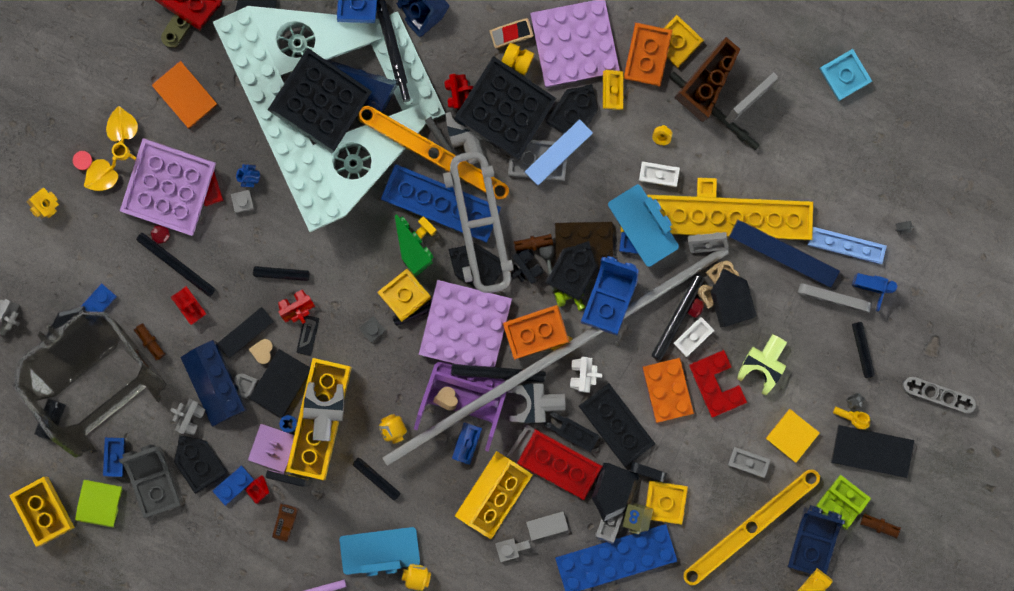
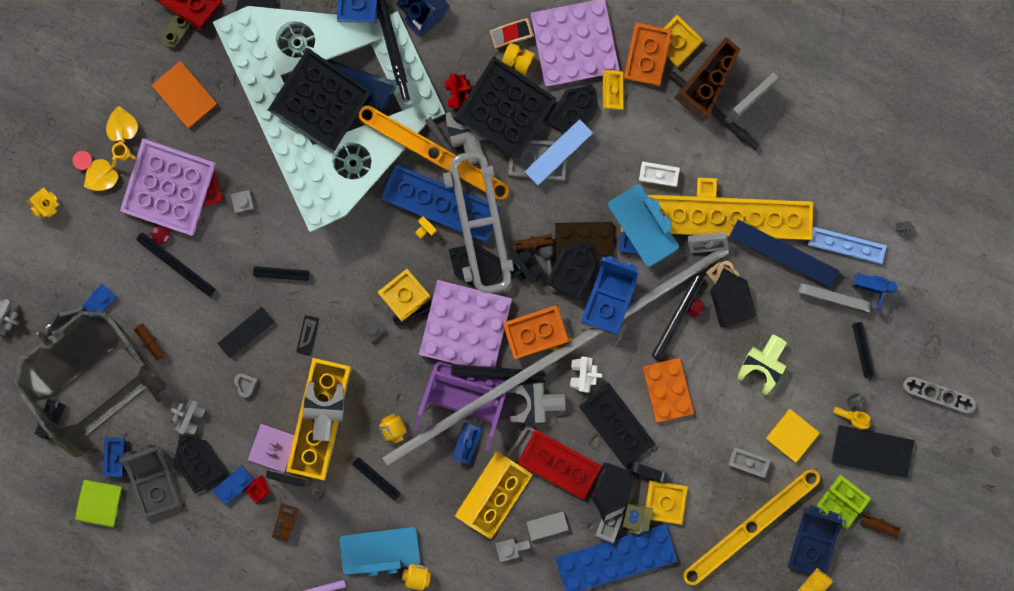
yellow brick [9,477,75,547] -> none
red hips [171,286,207,325] -> none
dark blue slope [180,340,247,427] -> none
blue gear [236,164,260,188] -> none
tan tile [249,339,273,364] -> none
black tile [249,349,310,418] -> none
red hips [278,290,315,324] -> none
blue bush [279,415,298,433] -> none
green slope [395,214,434,277] -> none
tan tile [433,387,458,410] -> none
black hinge [544,411,600,453] -> none
lime piece [554,292,586,312] -> none
yellow tile [652,125,672,145] -> none
white plate [673,317,714,357] -> none
red plate [688,350,747,418] -> none
tan tile [698,285,714,309] -> none
medium azure plate [819,49,872,101] -> none

